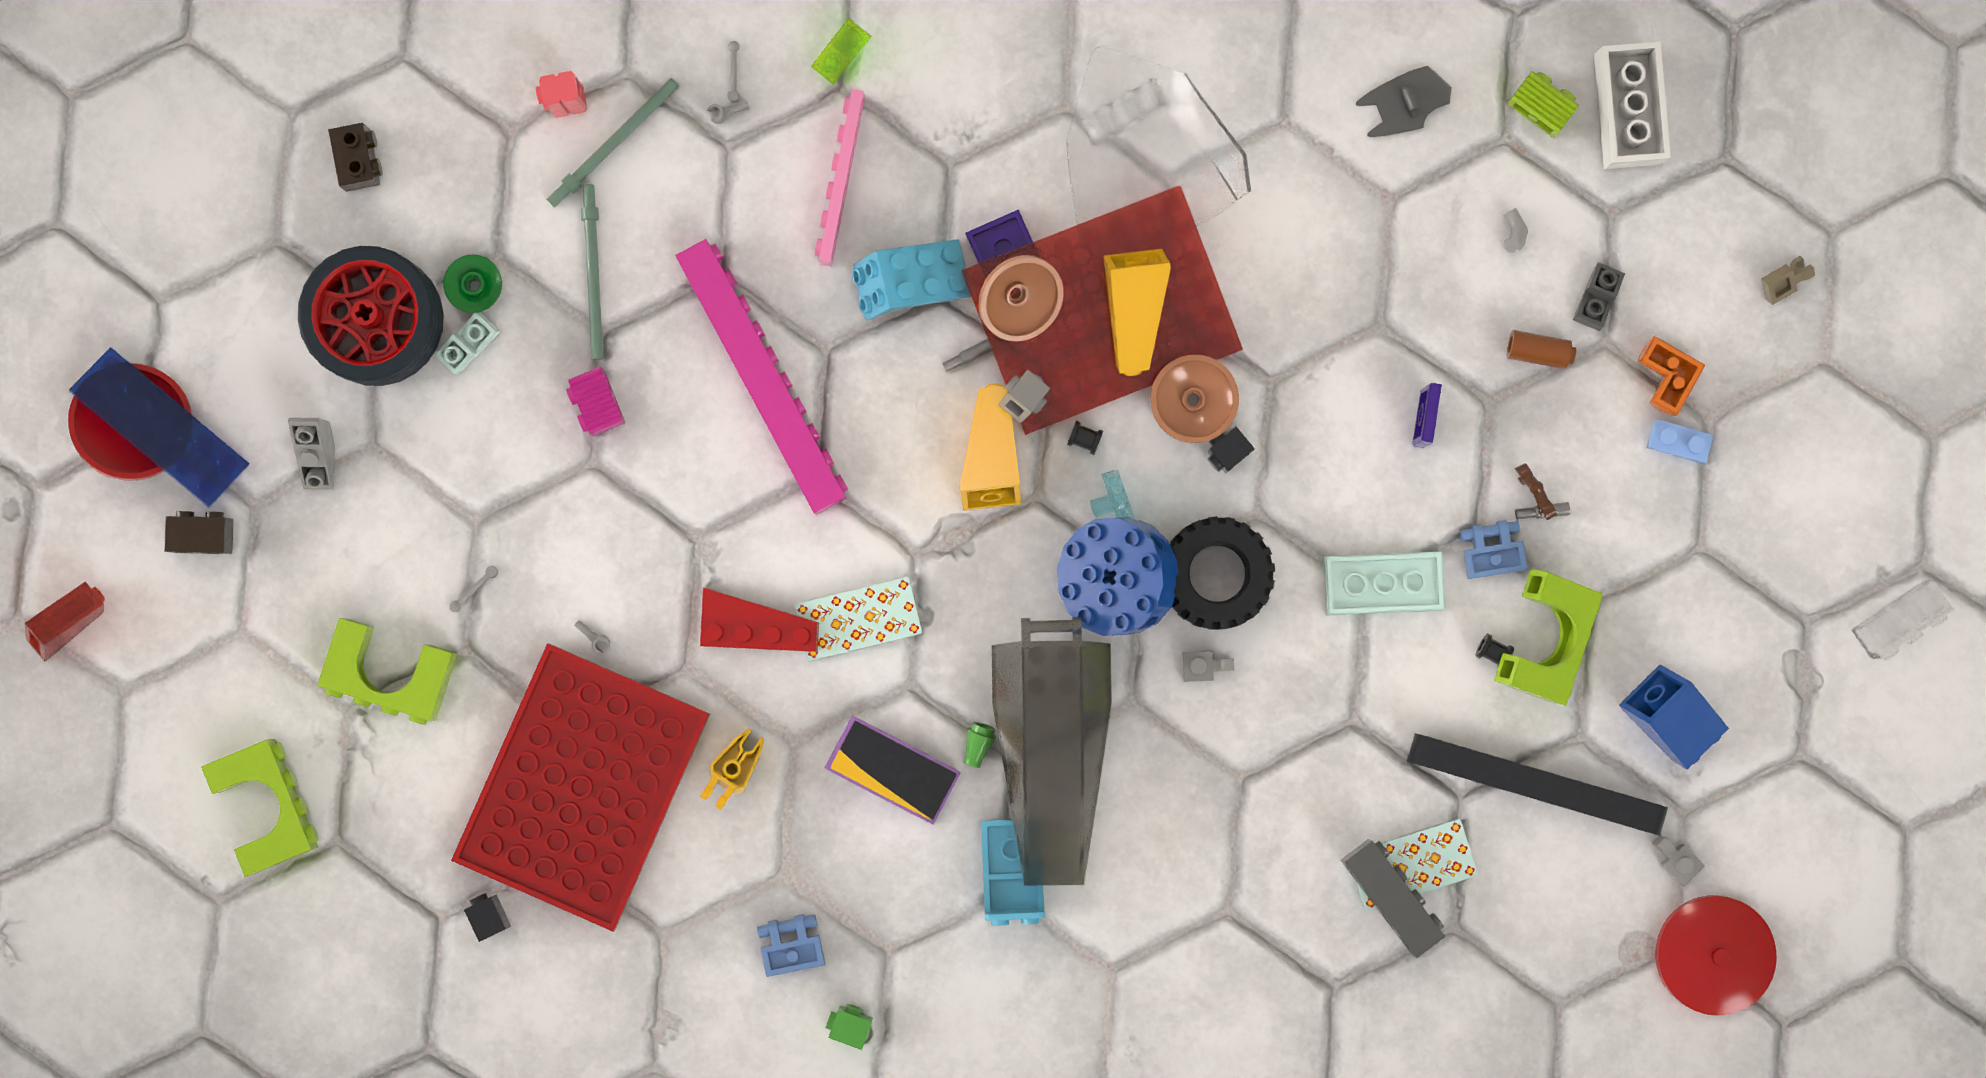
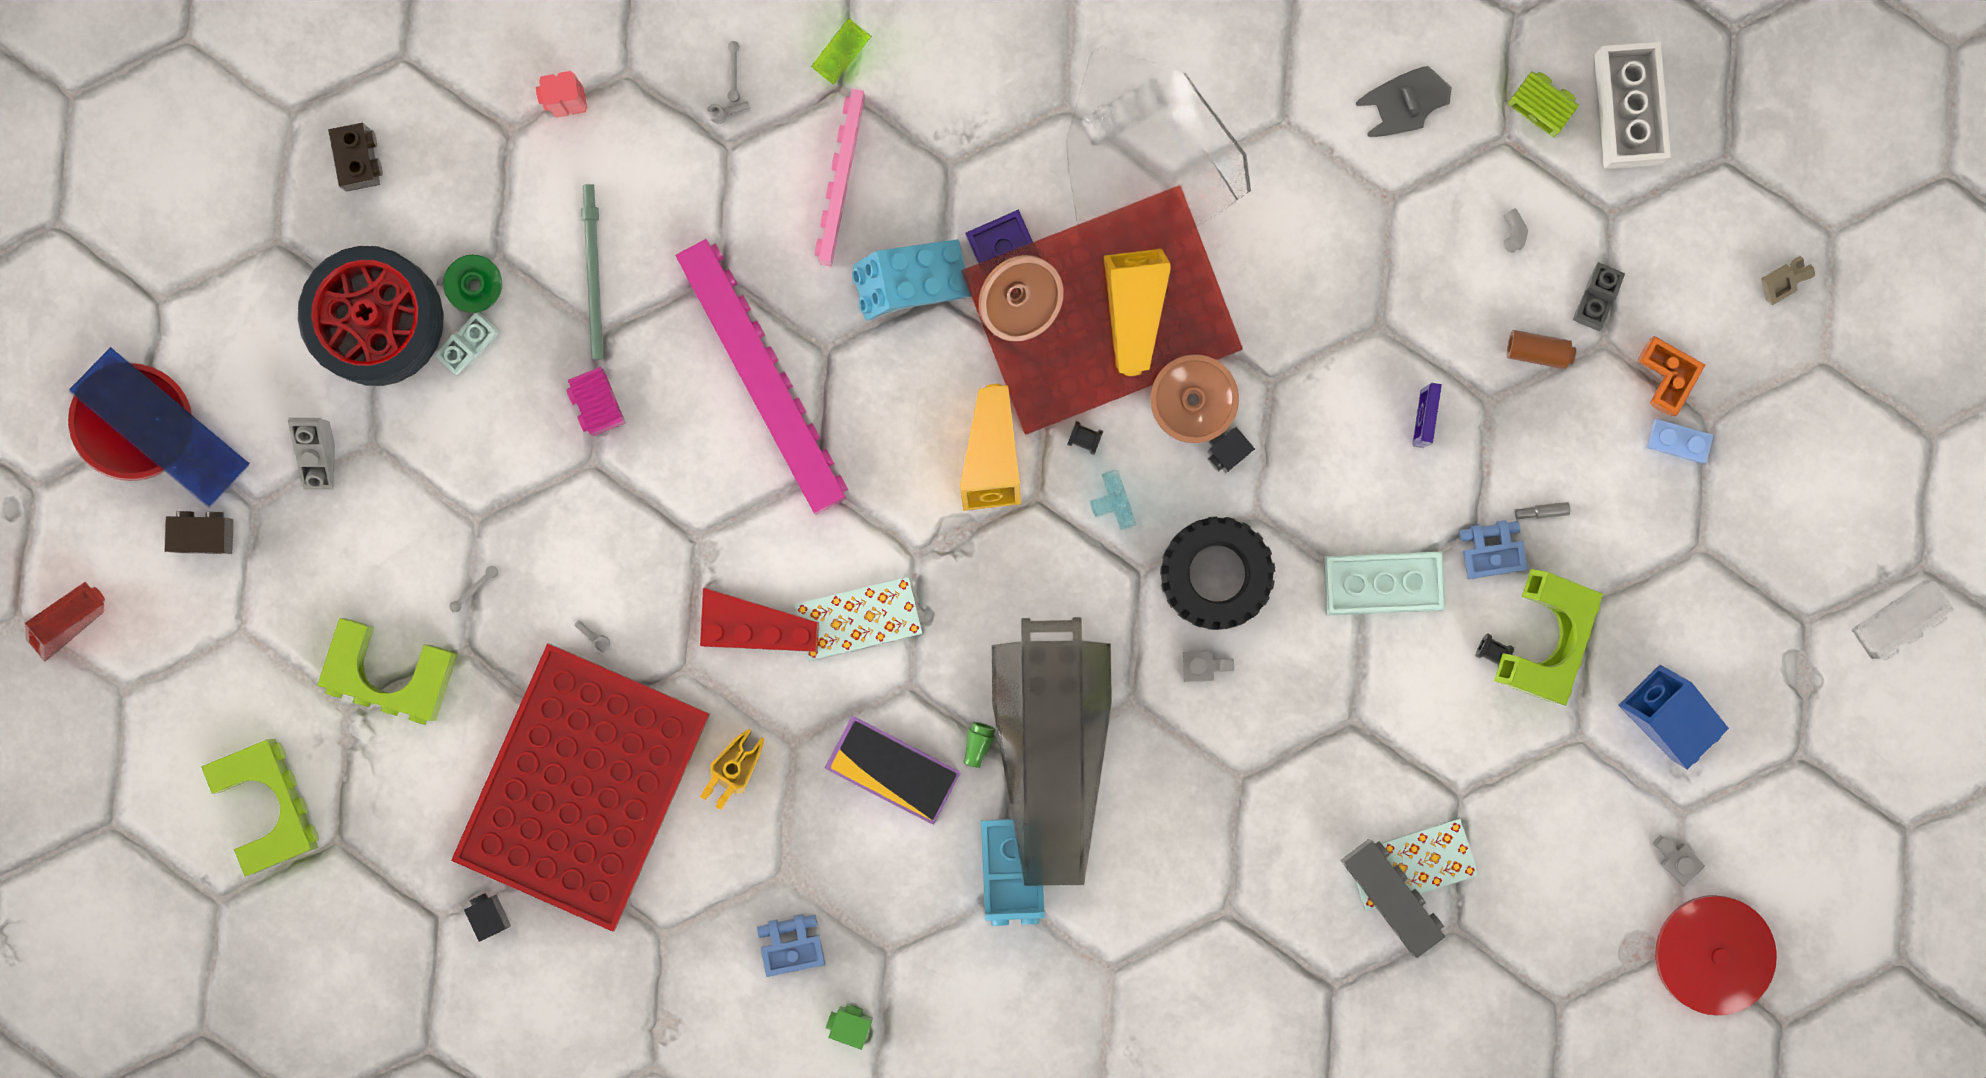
sand green bar [546,78,679,208] -> none
flat silver pin [942,338,994,372] -> none
light grey brick [998,369,1050,423] -> none
brick [1057,517,1178,636] -> none
black beam [1407,733,1668,836] -> none
reddish brown arm [1514,463,1557,520] -> none

